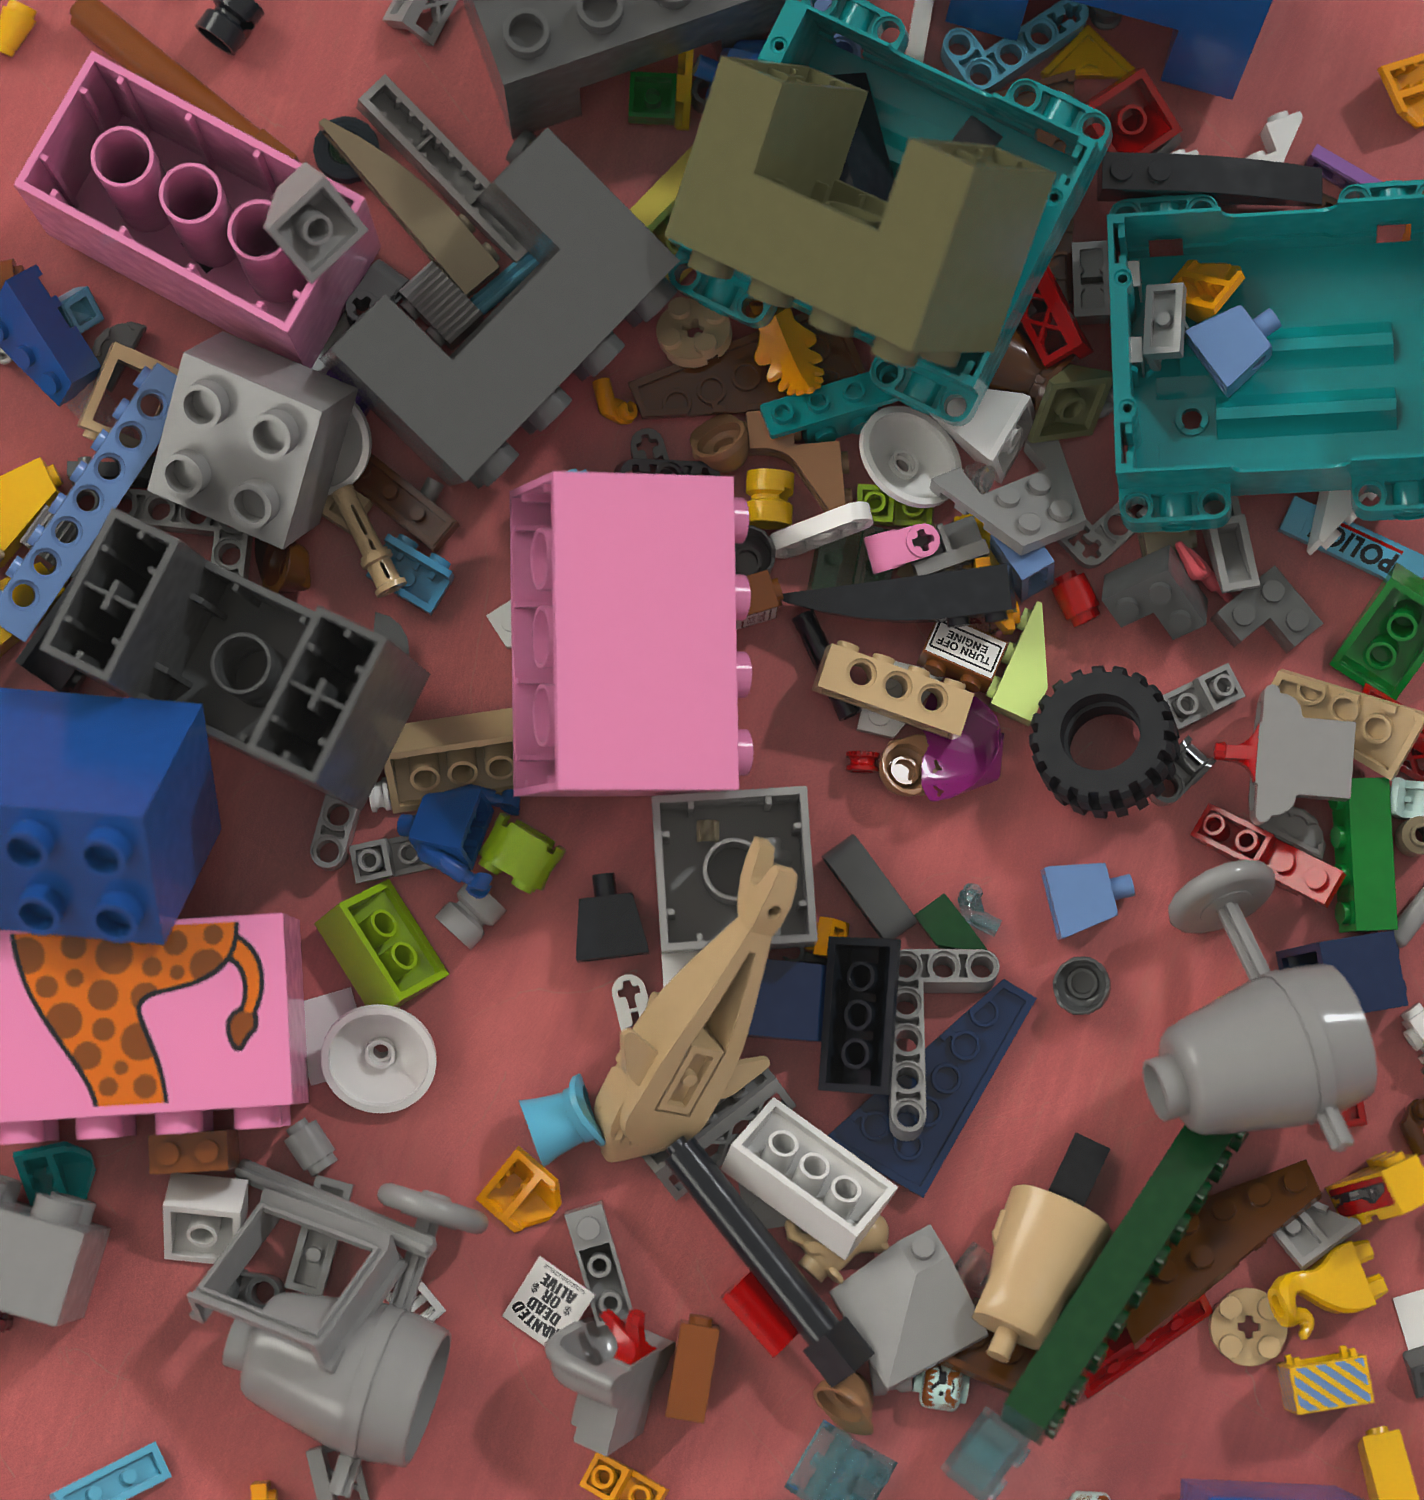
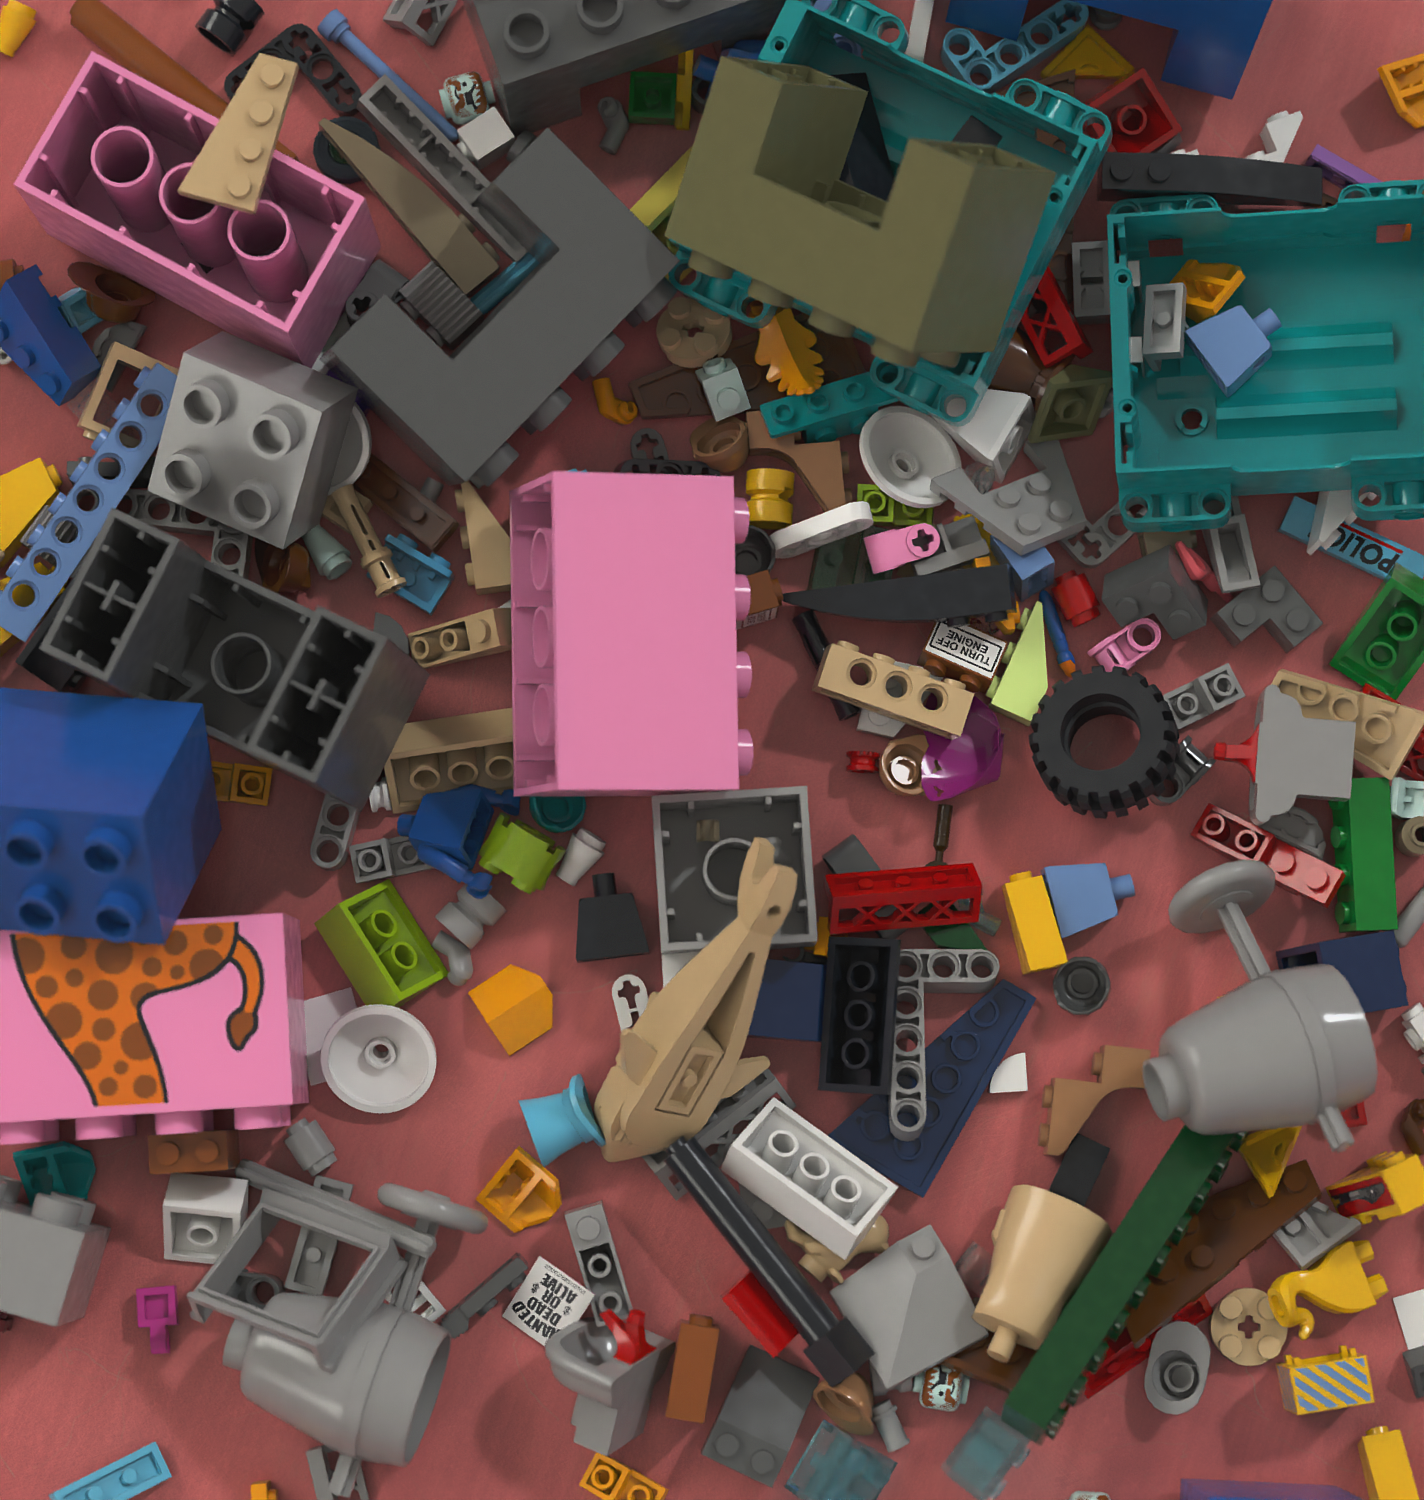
light grey slope [263,162,369,284] -> none
none -> reddish brown piece [67,262,156,324]
none -> dark pink plate [136,1285,179,1354]
none -> tan wing [177,53,299,215]
none -> light orange slope [211,761,273,806]
none -> black beam [224,24,362,117]
none -> light aqua cone [301,524,352,580]
none -> medium blue piece [317,9,458,142]
none -> tan slope [408,608,512,669]
none -> light grey arm [431,931,474,986]
none -> head [439,71,495,125]
none -> dark grey hinge [441,1253,528,1339]
none -> tan slope [455,480,511,595]
none -> white brick [456,107,515,171]
none -> light orange slope [468,964,553,1056]
none -> teal hair [529,796,587,834]
none -> white cone [556,827,606,886]
none -> light grey arm [598,97,630,155]
none -> light aqua bracket [695,357,751,422]
none -> dark grey slope [701,1344,820,1488]
none -> red fence [823,863,983,934]
none -> light grey pin [871,1399,910,1452]
none -> dark brown piece [925,804,953,867]
none -> white tile [989,1053,1028,1093]
none -> yellow slope [1001,871,1068,975]
none -> medium nougat arch [1038,1045,1151,1155]
none -> blue piece [1039,590,1076,678]
none -> bright pink piece [1087,618,1161,672]
none -> light grey piece [1144,1321,1211,1415]
none -> yellow tile [1239,1126,1302,1198]

